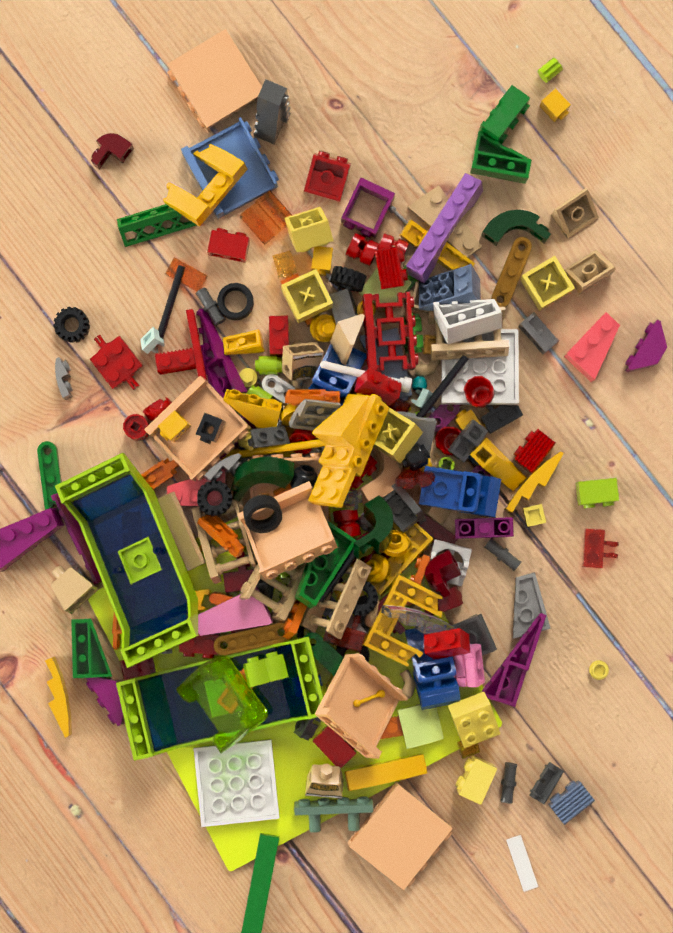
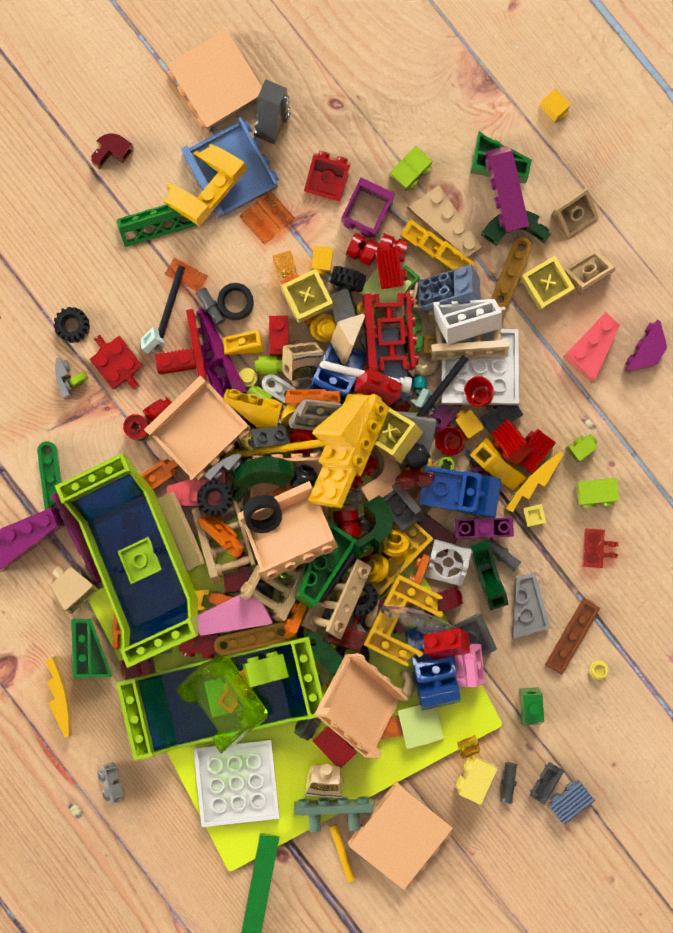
magenta slope [86,677,124,726] -> none
yellow brick [158,410,191,442] -> none
black brick [196,413,226,444] -> none
red brick [207,228,250,263] -> none
light yellow brick [284,207,333,252] -> none
yellow slope [345,754,427,791] -> none
yellow hinge [353,690,385,707] -> none
medium lavender arch [406,173,483,283] -> none
dark red brick [425,550,461,597] -> none
dark grey slope [448,419,488,462] -> none
light yellow brick [448,691,500,748] -> none
green wedge [477,85,530,144] -> none
magenta wedge [480,613,546,707] -> none
white sticker [506,835,538,892] -> none
flat silver hinge [518,312,559,355] -> none
lime piece [537,58,563,83] -> none
none -> lime tile [68,372,88,388]
none -> light grey hinge [97,762,124,804]
none -> yellow bar [329,824,355,883]
none -> lime brick [390,146,433,191]
none -> dark green arch [470,540,509,611]
none -> magenta wedge [485,146,529,232]
none -> red brick [491,419,534,465]
none -> green torso [519,687,544,725]
none -> dark orange tile [545,598,600,675]
none -> lime brick [565,434,598,462]

